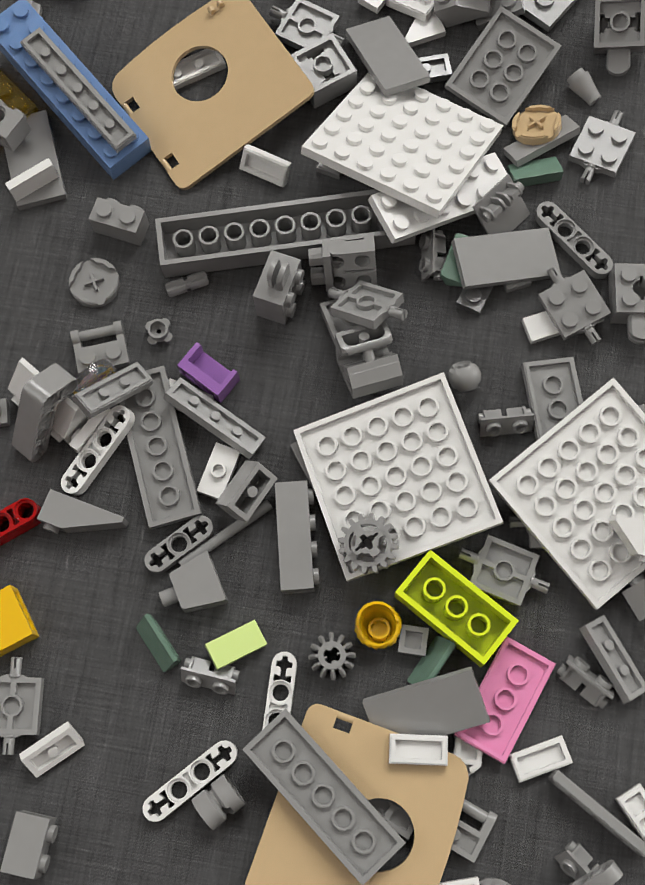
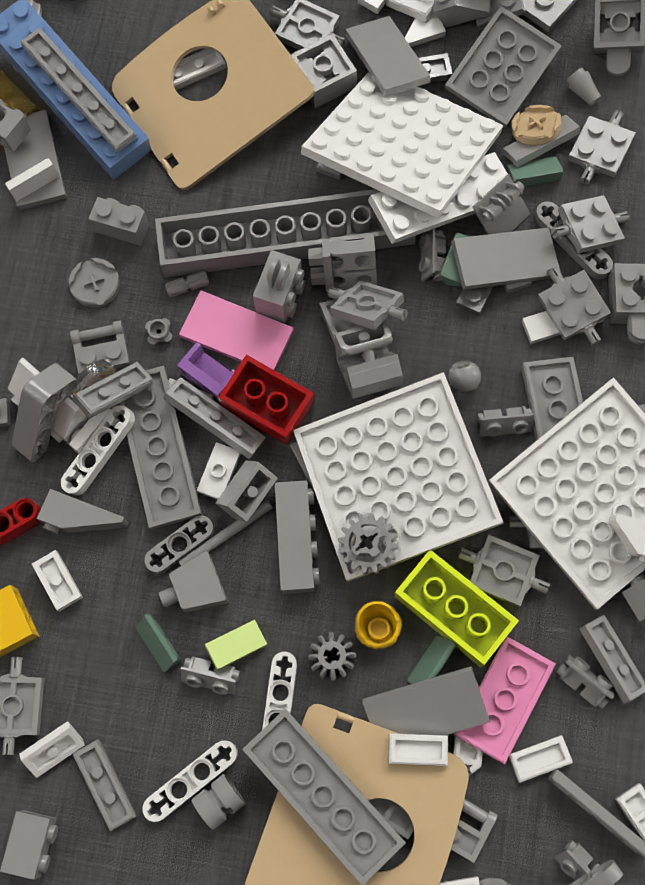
white tile [239,144,292,187] -> none
light grey plate [397,624,429,657] -> none
none -> white plate [32,550,83,612]
none -> light grey tile [73,739,137,831]
none -> bright pink tile [179,290,294,370]
none -> red brick [218,354,315,446]
none -> light grey plate [551,195,630,253]

